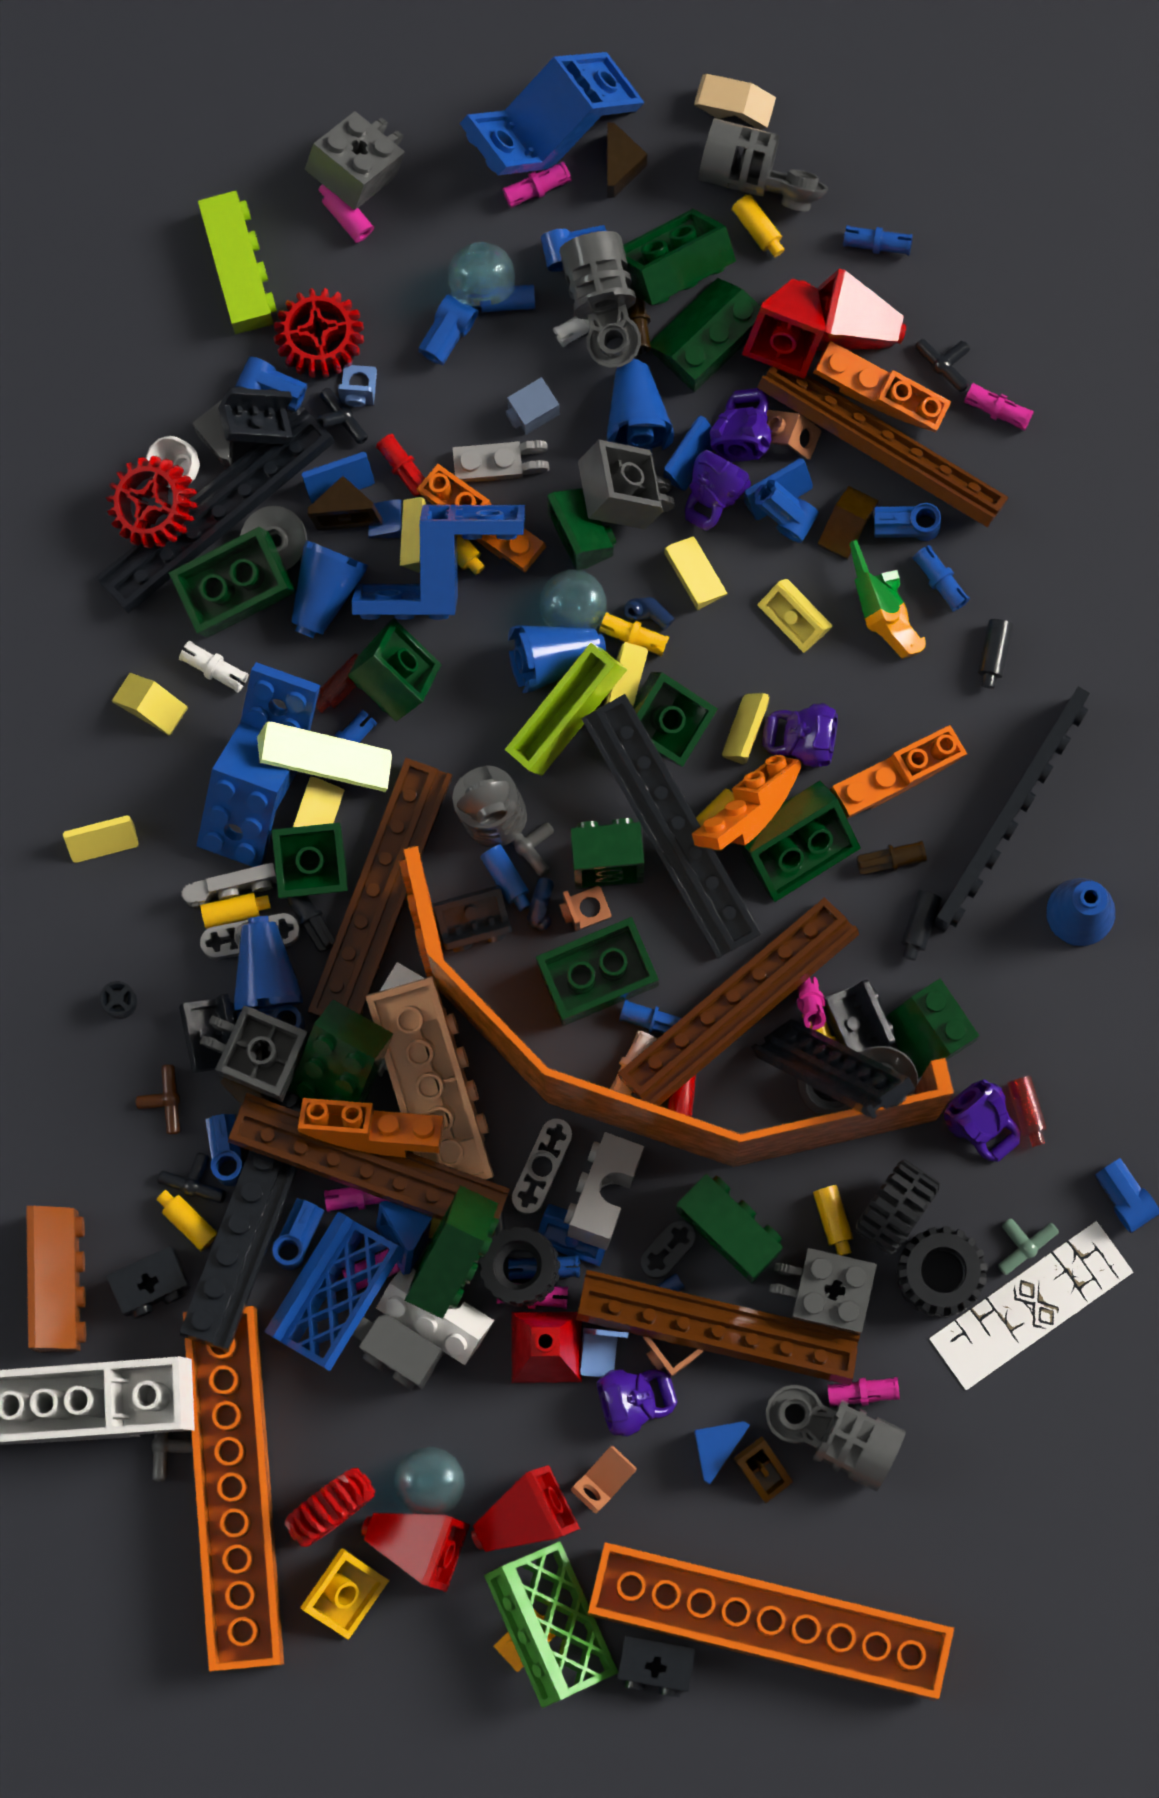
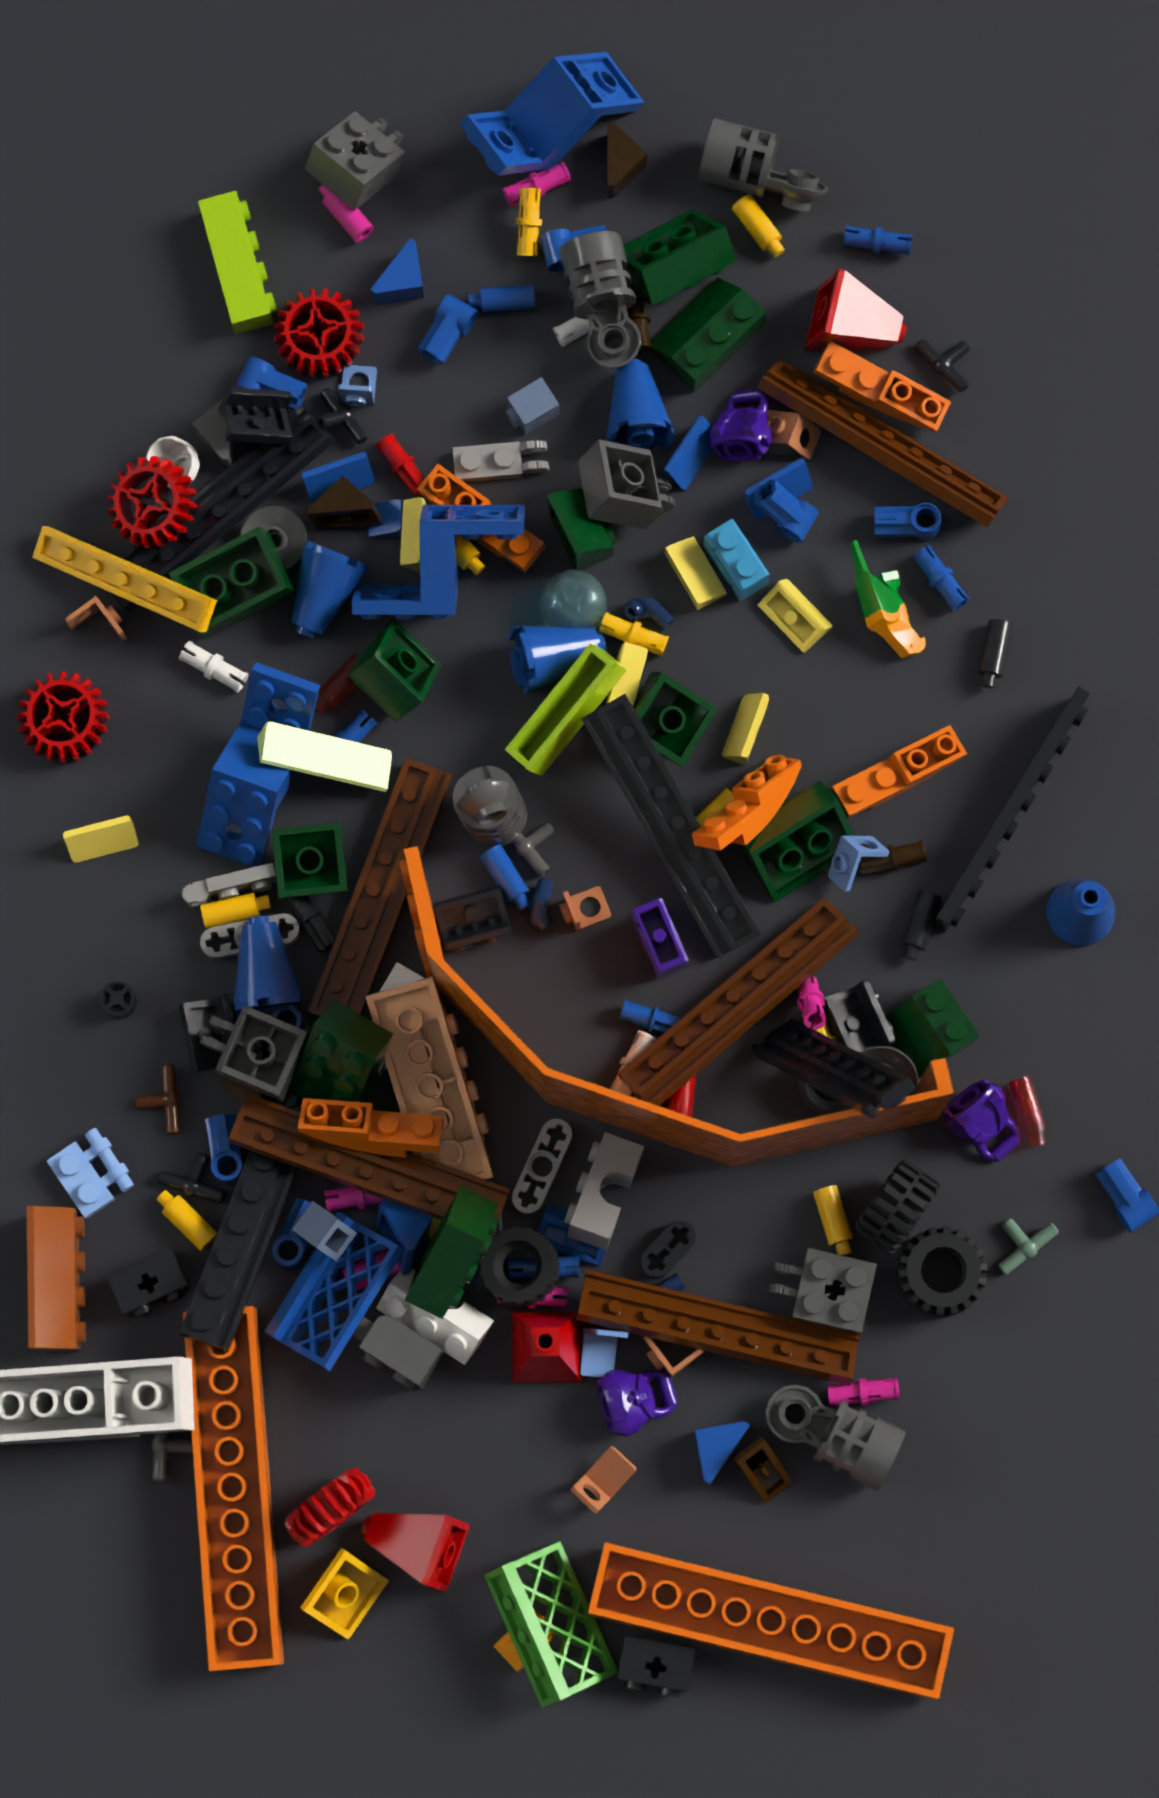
light yellow slope [112,673,188,736] -> none
light yellow slope [293,776,345,827] -> none
clear light blue cylinder [394,1446,465,1515] -> none
clear light blue cylinder [448,242,515,306] -> none
red slope [471,1465,580,1552] -> none
dark green brick [536,917,659,1026] -> none
dark green brick [570,818,644,889] -> none
dark green brick [676,1174,783,1284] -> none
dark purple piece [685,450,751,531] -> none
tan slope [694,74,776,129] -> none
red slope [742,278,826,379] -> none
dark purple piece [761,703,838,768] -> none
dark brown slope [818,486,879,560] -> none
white sticker [929,1221,1133,1390] -> none
dark pink pin [964,383,1034,431] -> none
none -> red gear [16,671,110,763]
none -> yellow tile [32,526,217,632]
none -> light blue plate [47,1128,134,1219]
none -> nougat bracket [65,596,127,641]
none -> sand blue brick [292,1201,357,1262]
none -> blue slope [370,238,424,304]
none -> yellow pin [515,188,542,256]
none -> dark purple brick [629,897,689,980]
none -> dark azure brick [703,519,770,601]
none -> medium blue bracket [828,836,890,892]

